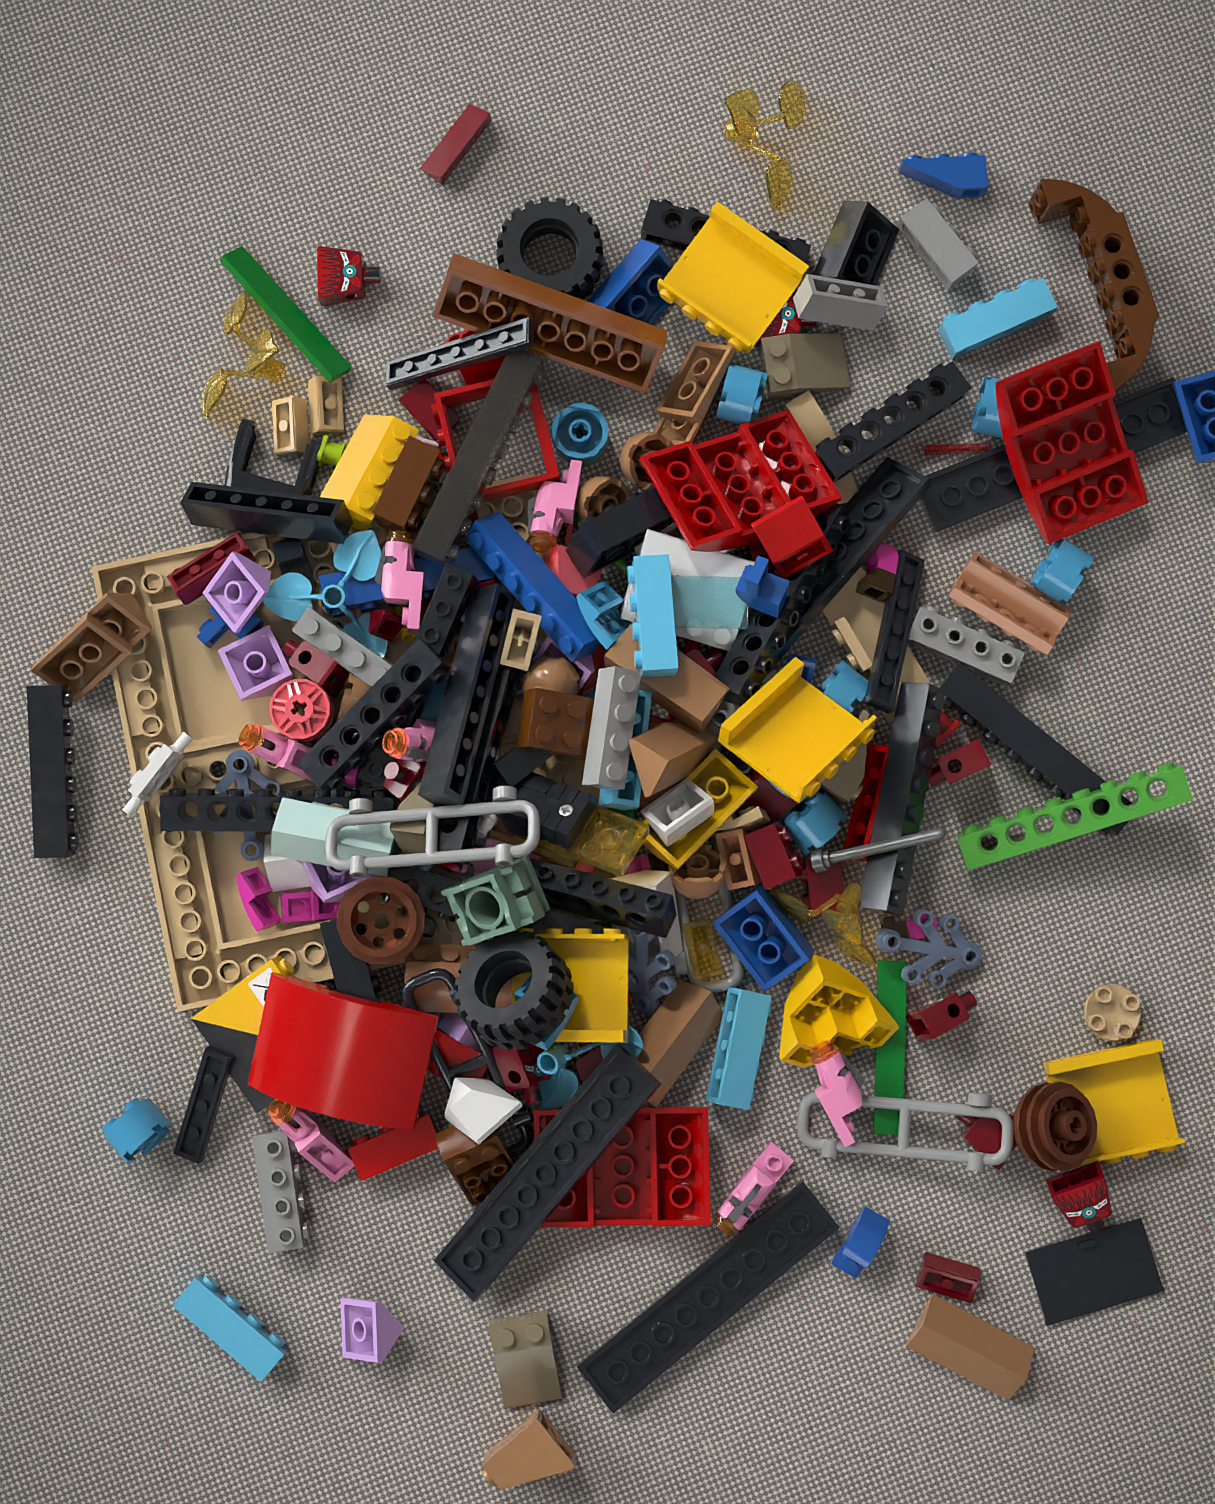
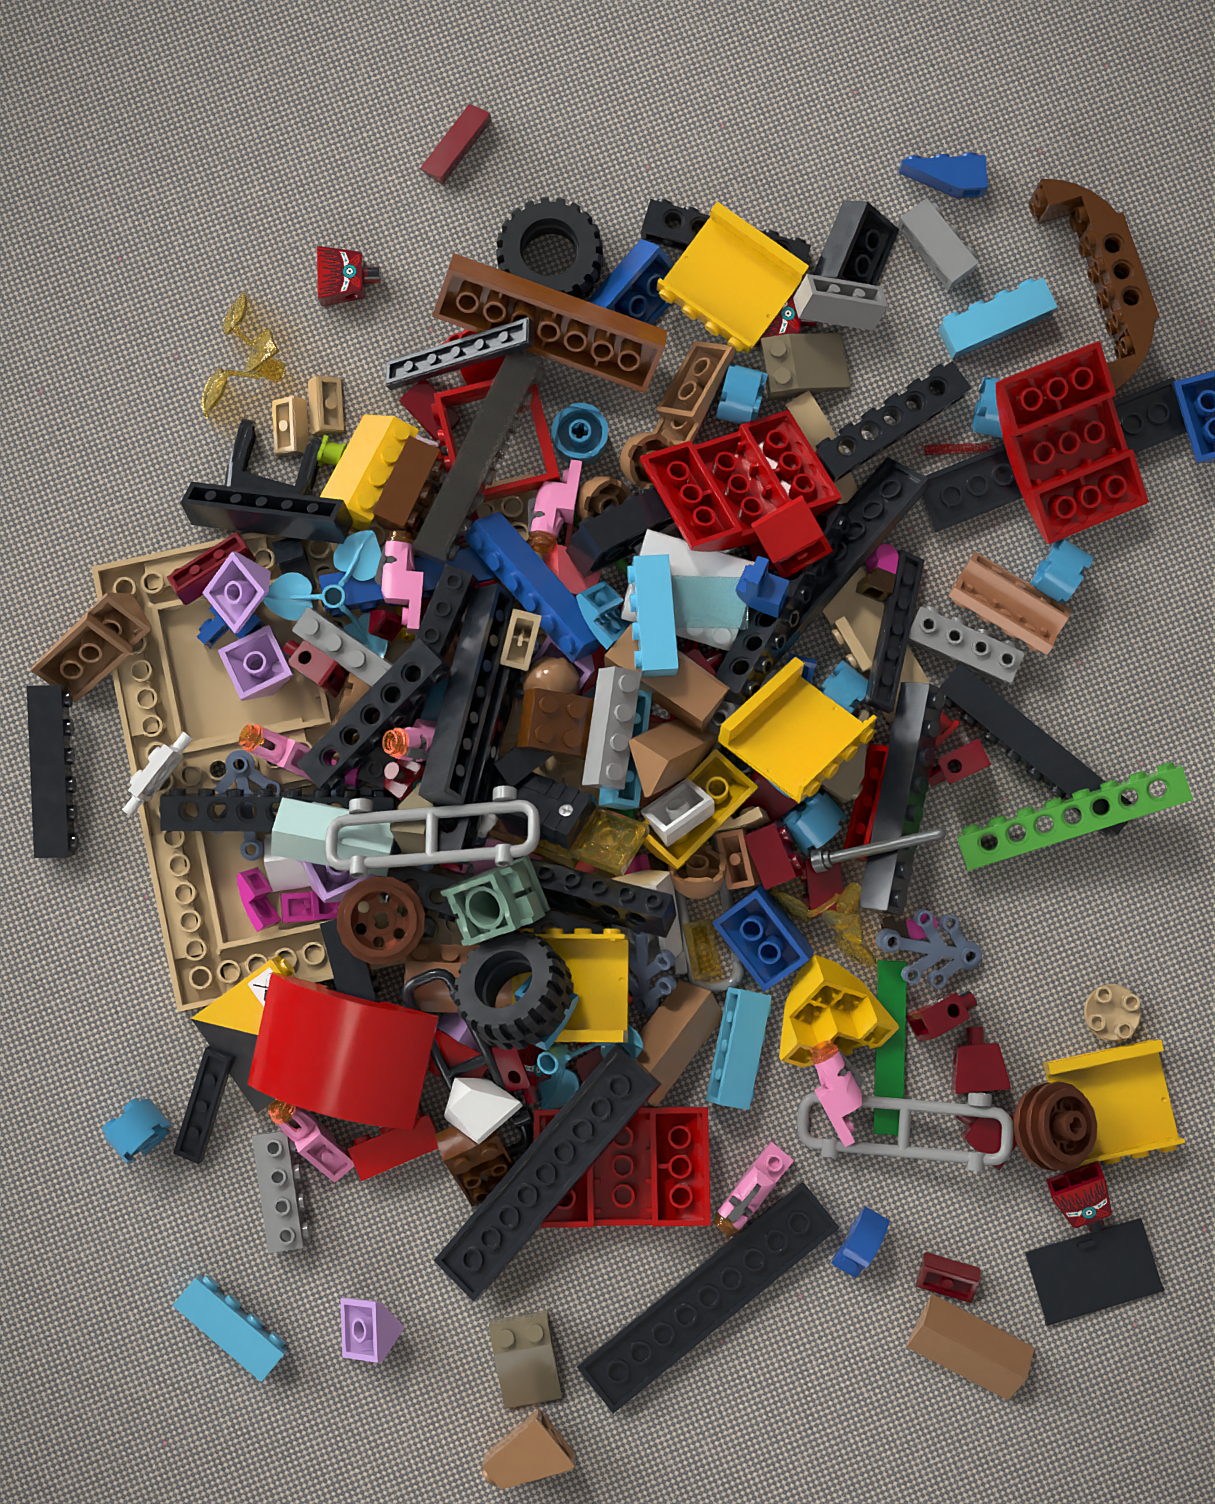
green tile [220,246,352,383] -> none
coral wheel [270,679,336,744] -> none
clear yellow plant [723,80,805,209] -> none
none -> dark red torso [951,1026,1011,1094]

